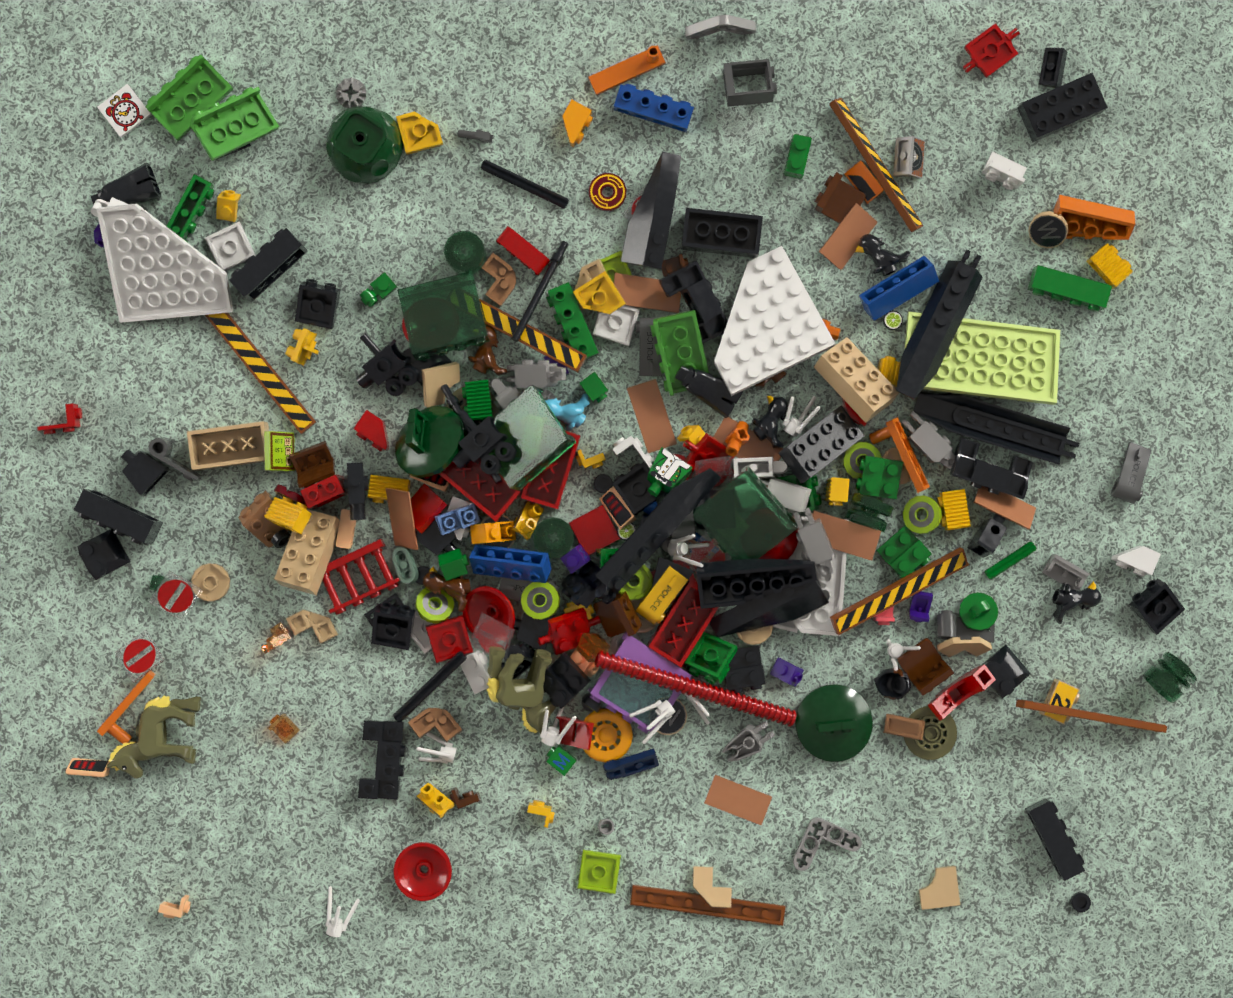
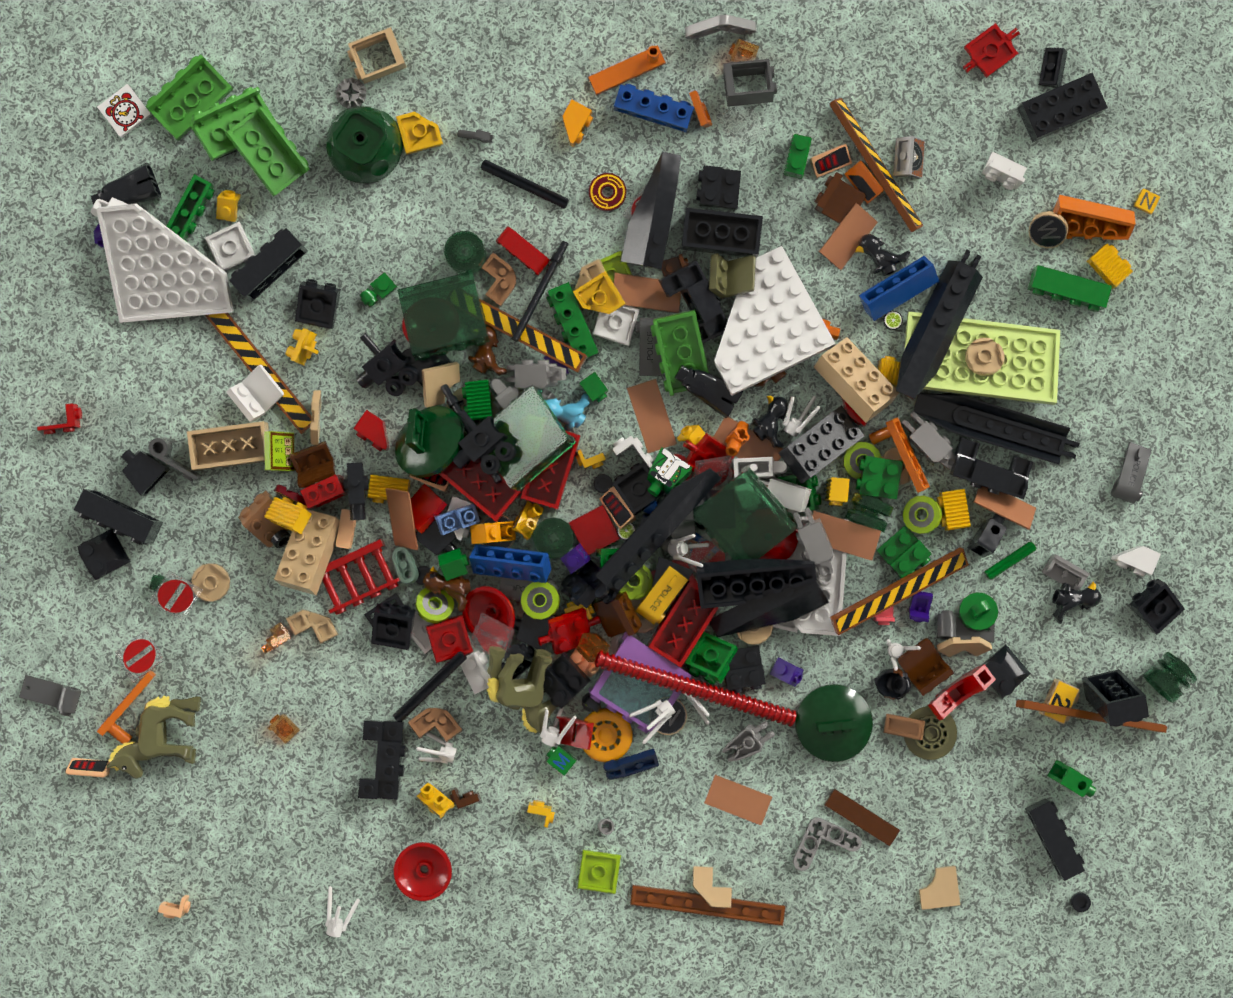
none -> dark grey door [19,675,82,716]
none -> bright green bracket [225,106,310,197]
none -> white bracket [226,365,284,422]
none -> tan tile [310,390,322,445]
none -> tan window [347,27,407,84]
none -> orange tile [689,90,712,128]
none -> black plate [696,165,741,210]
none -> olive bracket [709,253,756,299]
none -> clear orange bracket [729,39,760,62]
none -> slope [809,144,852,178]
none -> reddish brown tile [824,788,900,846]
none -> tan tile [965,338,1005,376]
none -> green torso [1047,760,1096,797]
none -> black brick [1082,669,1149,727]
none -> yellow tile [1134,188,1160,215]

